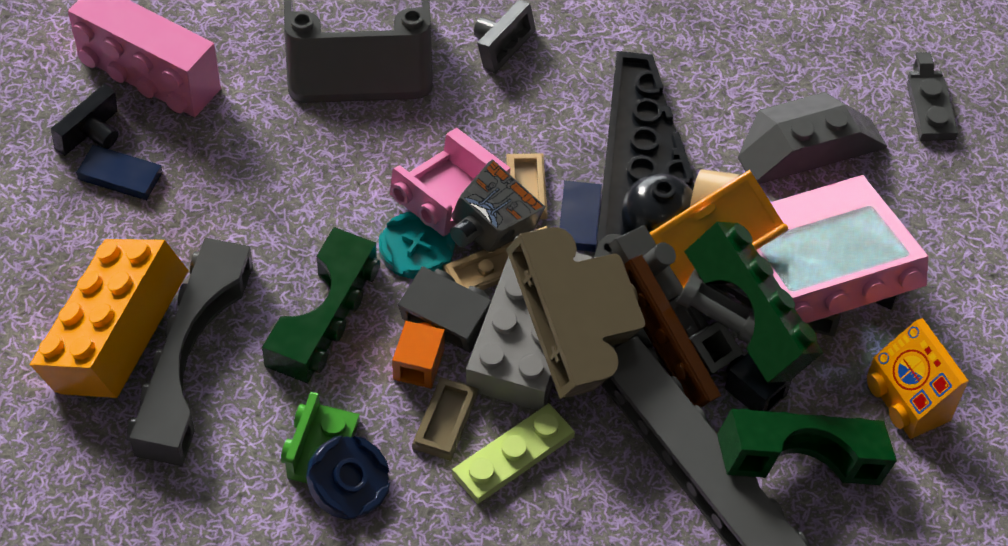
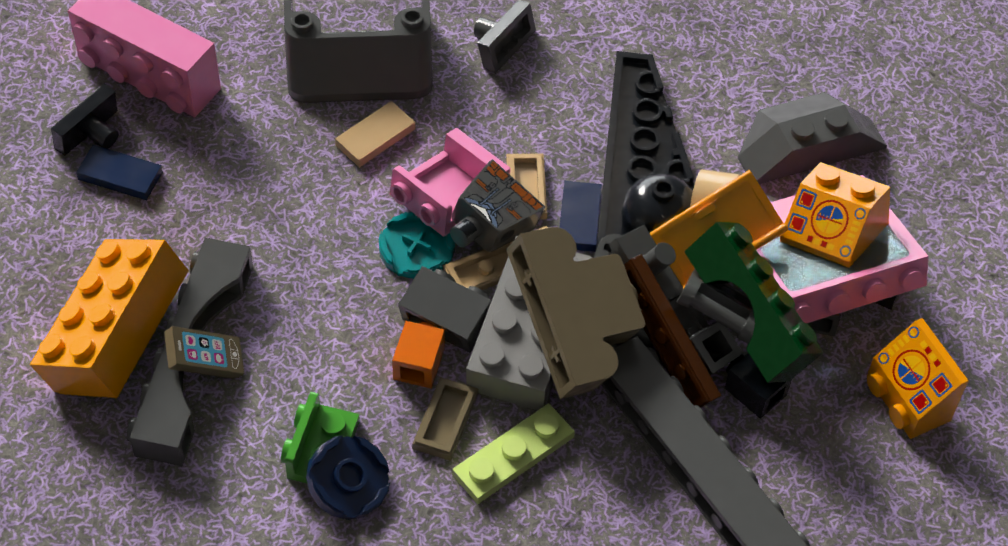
dark green arch [262,227,380,384] -> none
dark green arch [717,409,897,485] -> none
dark grey hinge [907,52,958,141] -> none
none -> tile [164,326,245,379]
none -> tan tile [335,101,416,168]
none -> light orange slope [780,162,890,268]

